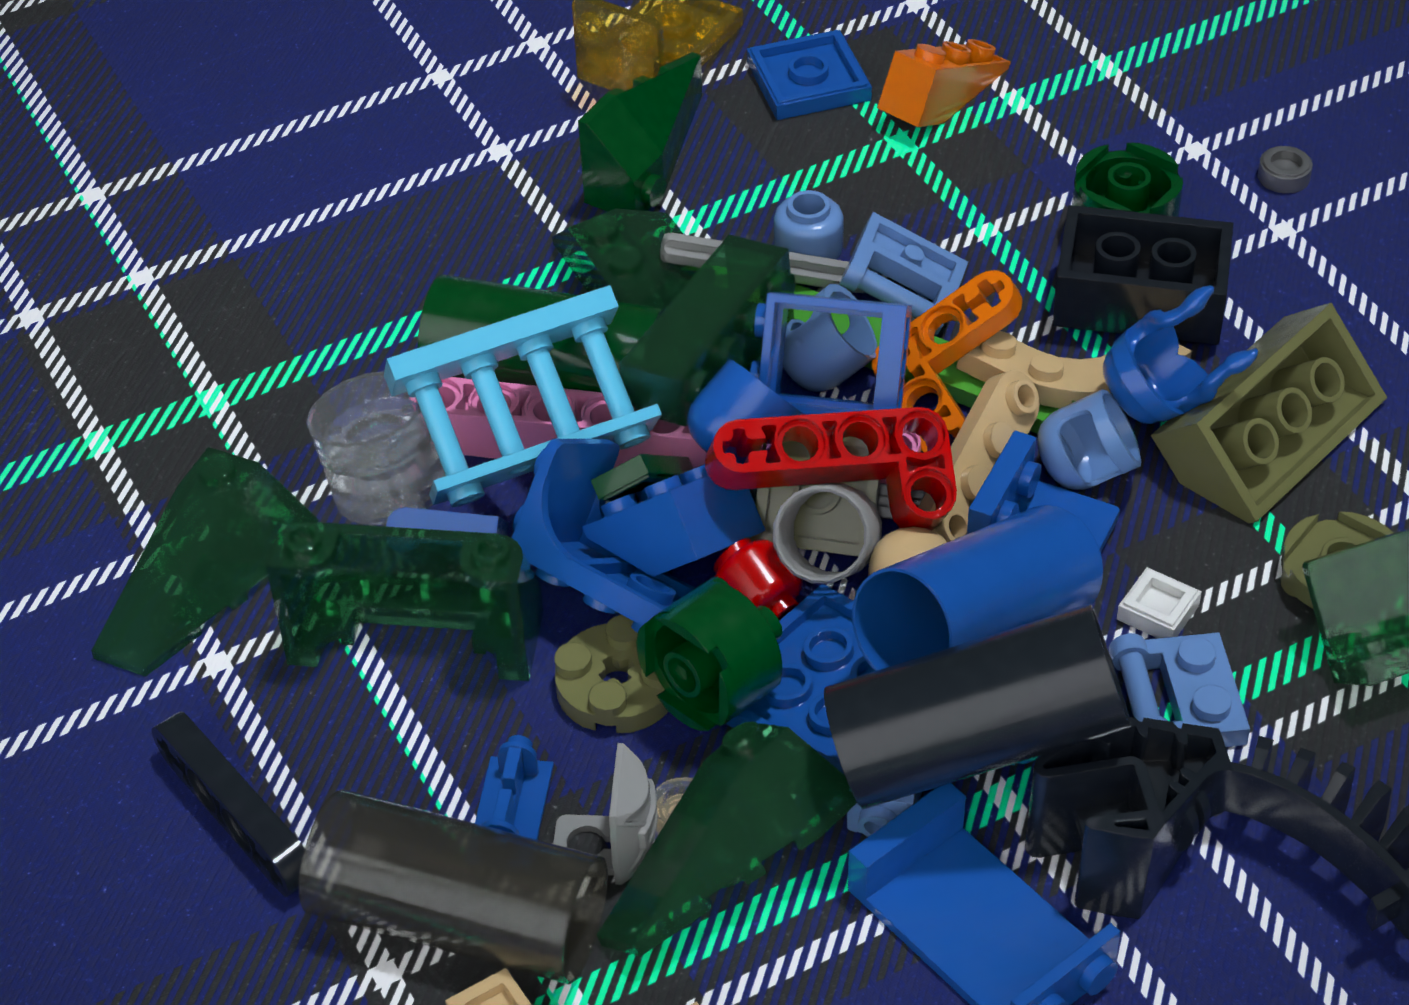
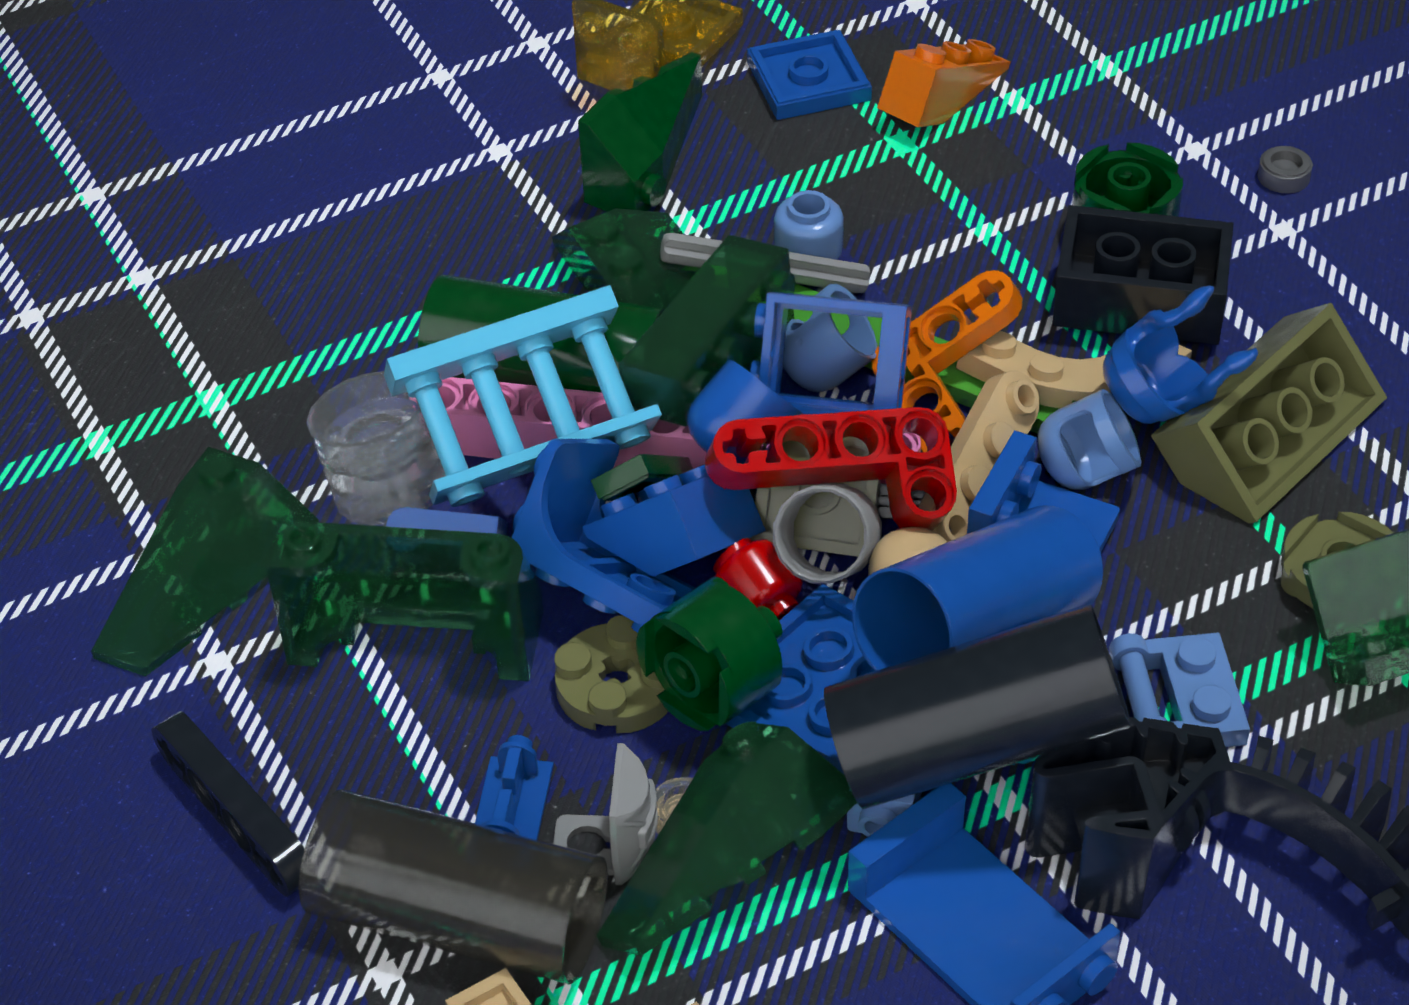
medium blue plate [839,212,968,335] -> none
white tile [1117,567,1202,638] -> none

